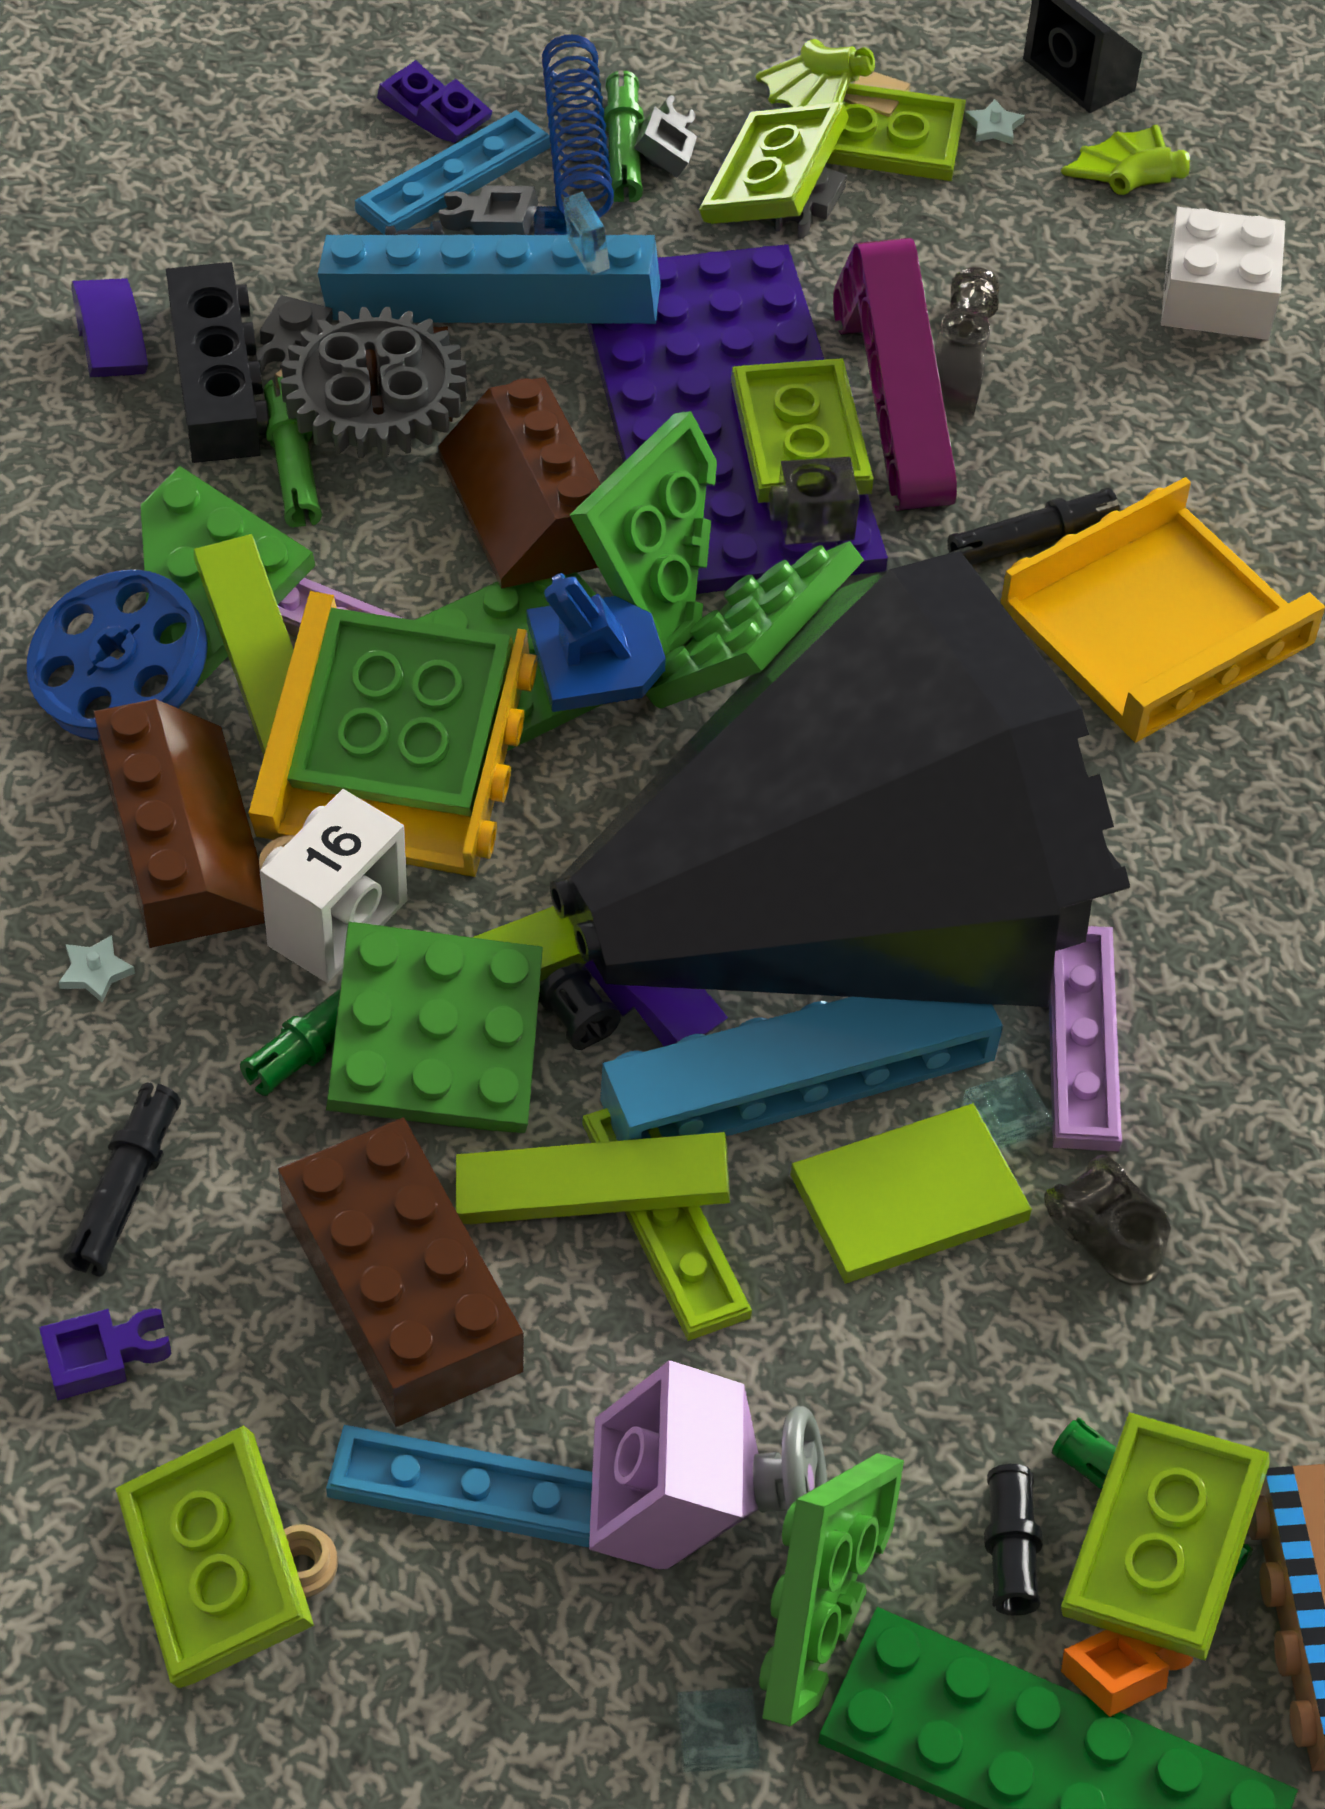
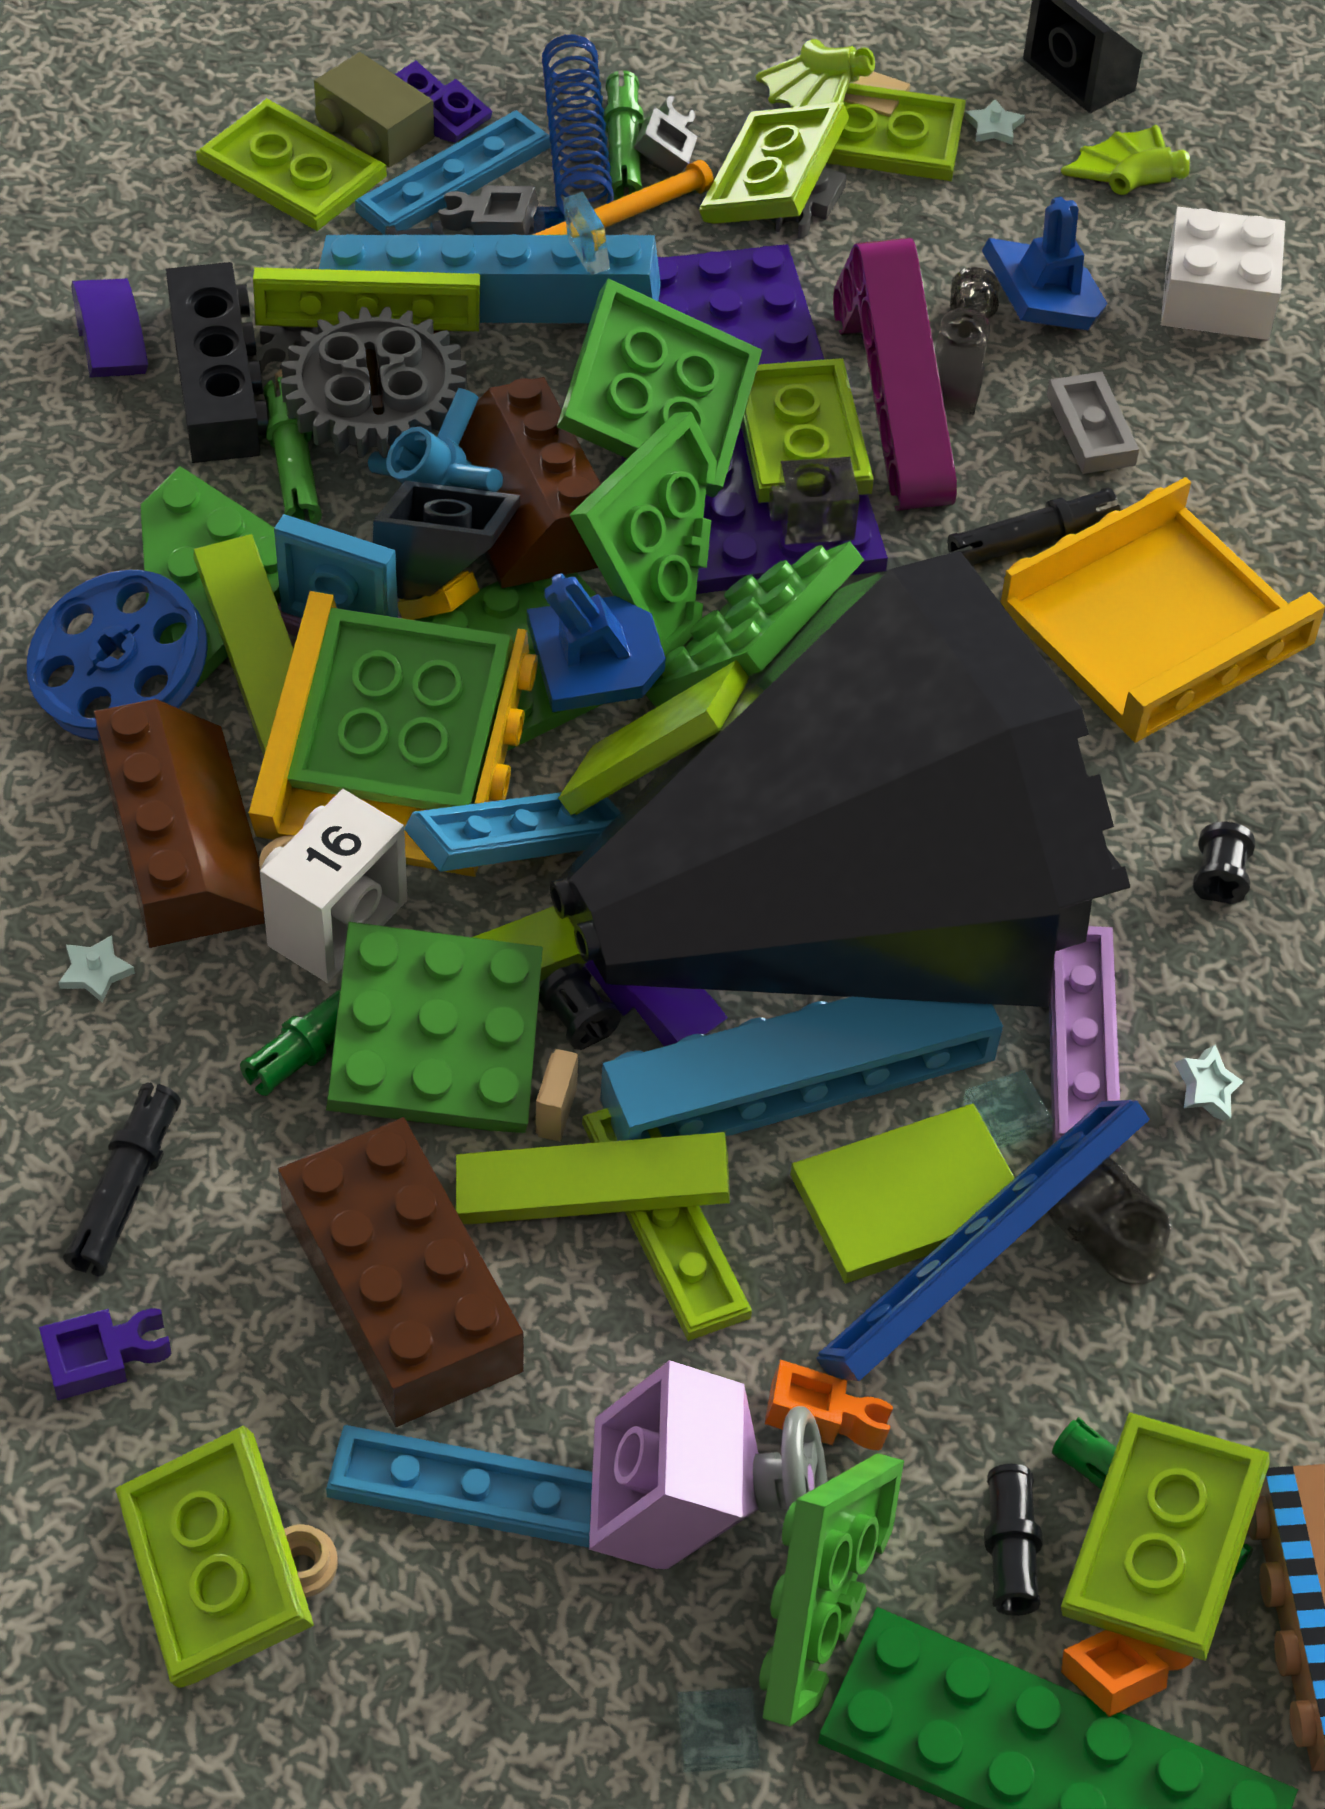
none -> lime tile [196,98,387,231]
none -> lime tile [253,267,480,332]
none -> dark azure tile [274,514,398,618]
none -> olive brick [314,52,434,168]
none -> dark azure bar [368,388,503,492]
none -> black slope [373,481,520,600]
none -> yellow tile [397,570,480,620]
none -> dark azure tile [404,792,621,872]
none -> light orange bar [533,160,714,235]
none -> tan tile [536,1049,578,1142]
none -> bright green plate [557,278,762,498]
none -> lime tile [558,660,749,815]
none -> orange plate [765,1359,893,1451]
none -> blue tile [816,1100,1150,1381]
none -> blue piece [982,197,1108,330]
none -> light grey plate [1047,371,1139,474]
none -> light aqua piece [1174,1045,1244,1121]
none -> black bush [1193,821,1255,905]

